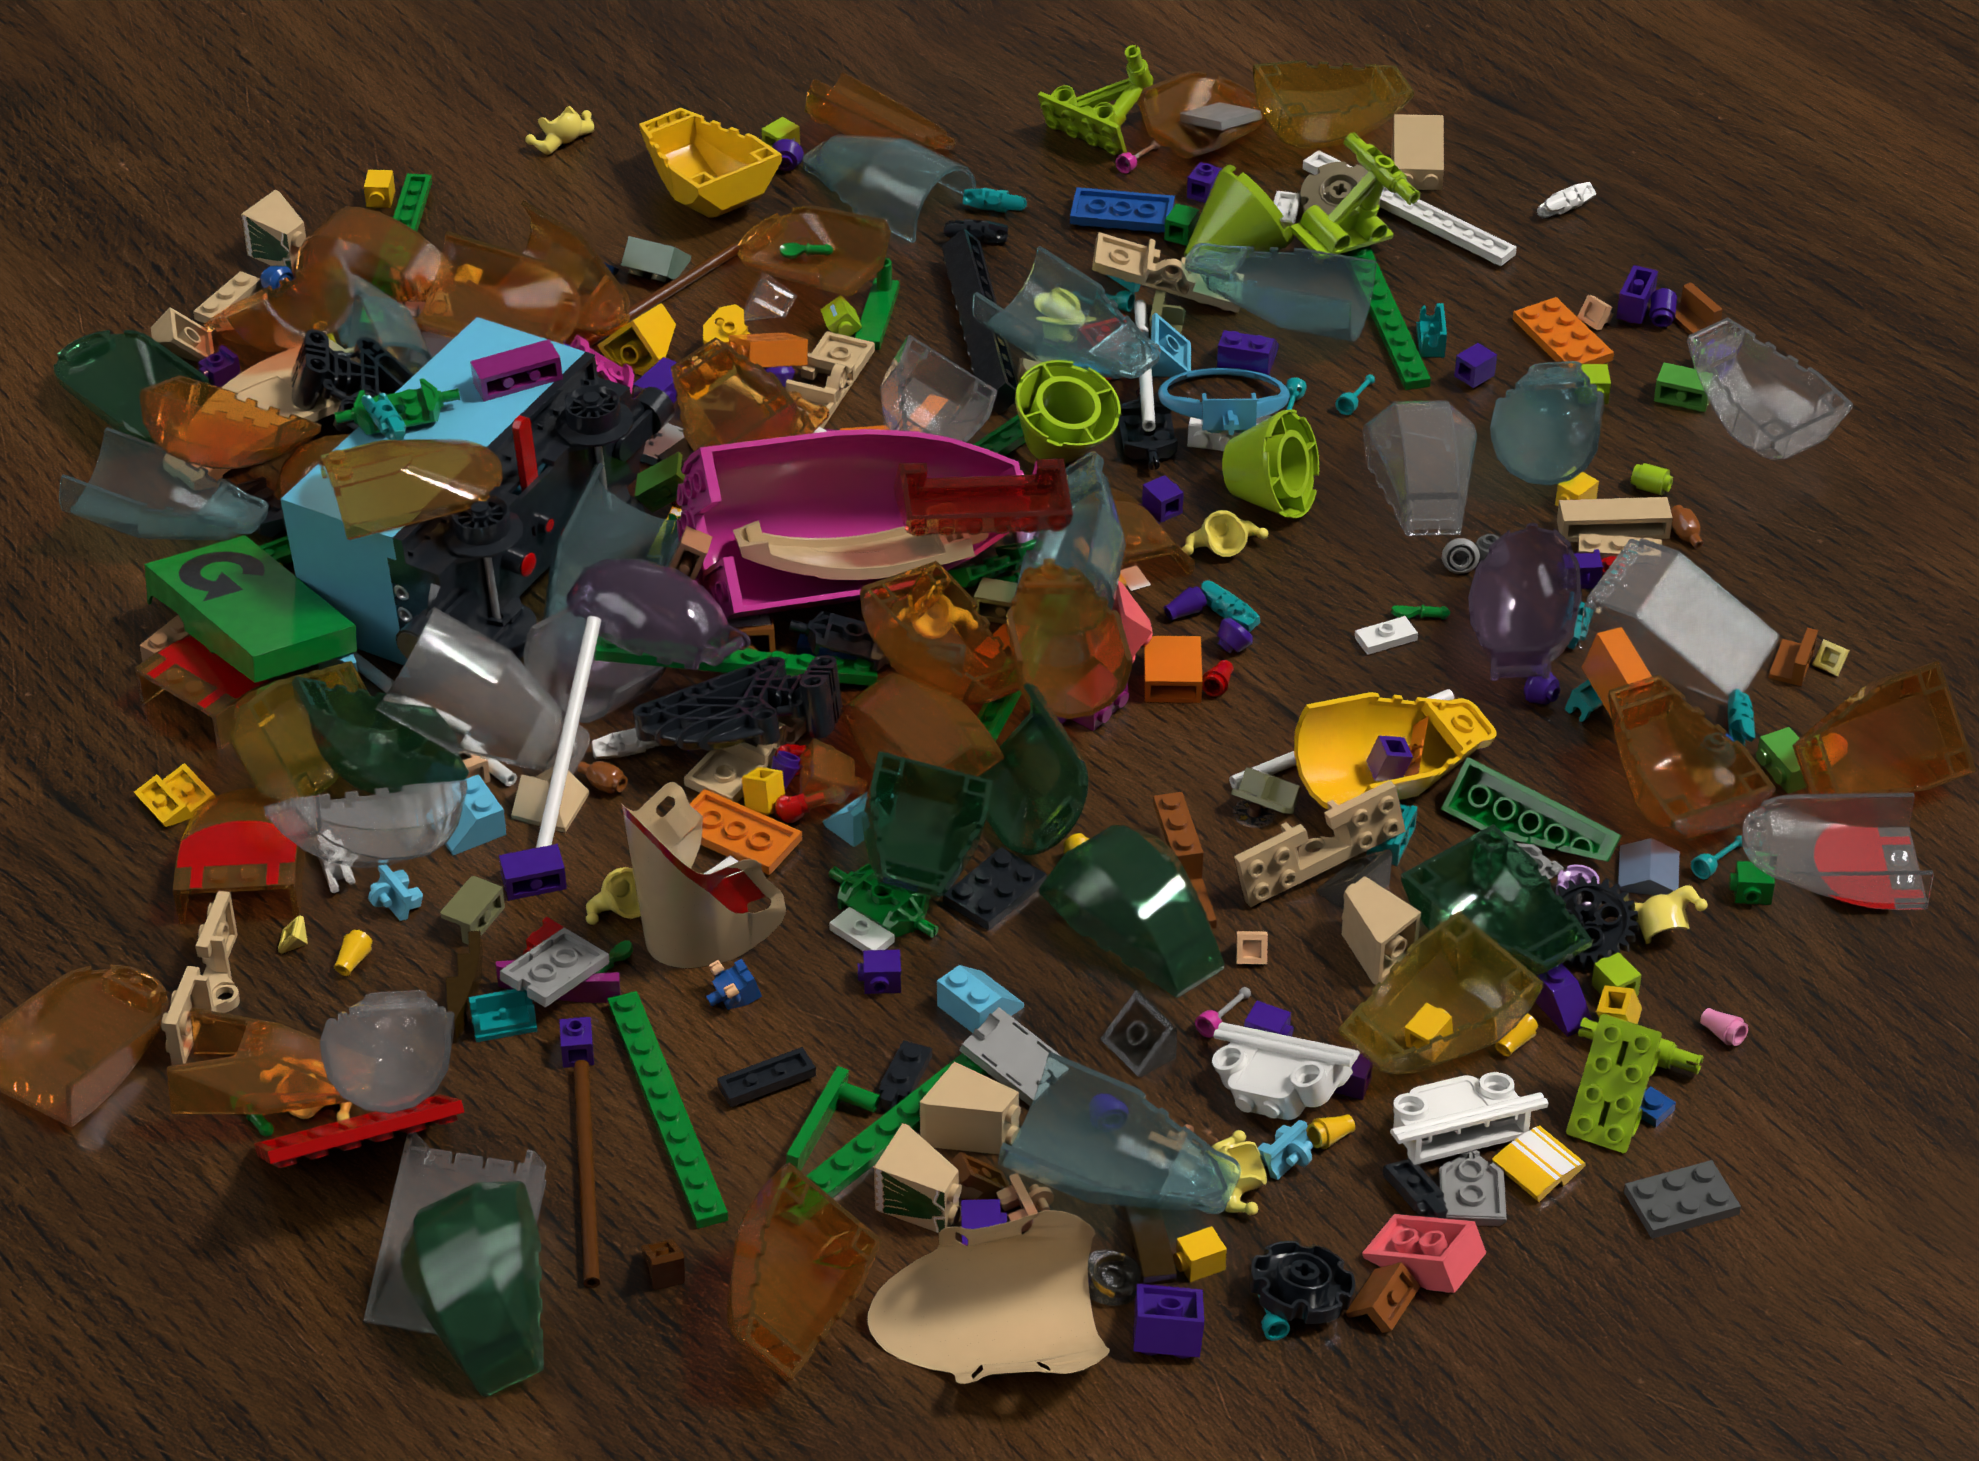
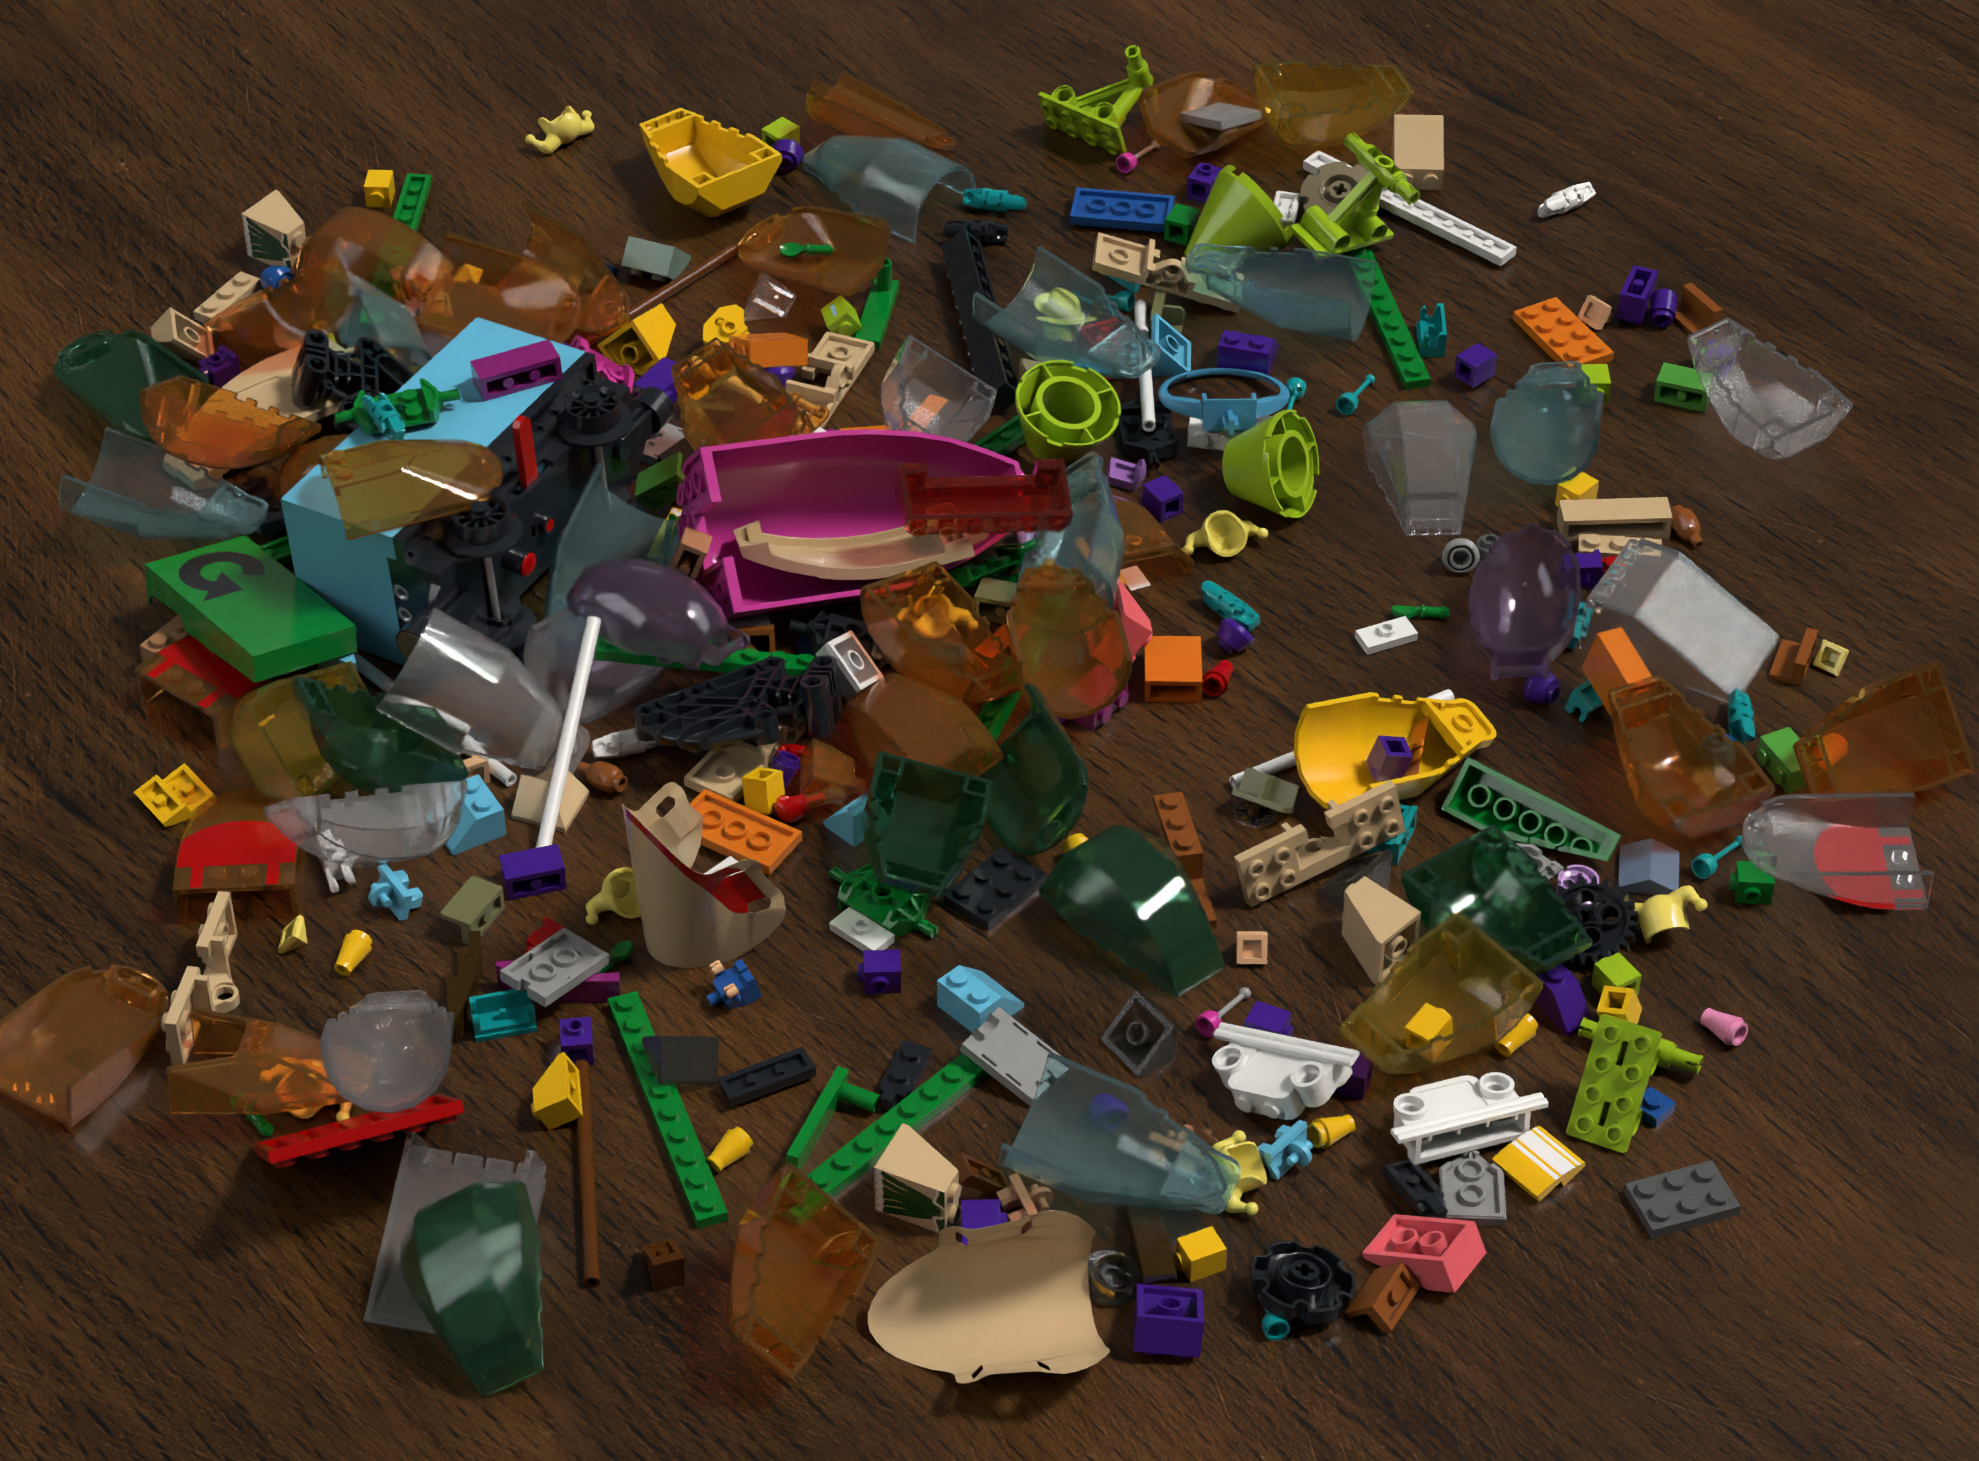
tan slope [920,1062,1021,1155] -> none
dark purple cone [1164,586,1207,621] -> none
lime brick [1631,463,1673,496] -> none
none -> yellow slope [531,1052,583,1130]
none -> clear smoke slope [641,1036,719,1086]
none -> yellow cone [706,1126,753,1173]
none -> white slope [815,630,884,701]
none -> medium lavender plate [1106,457,1146,491]

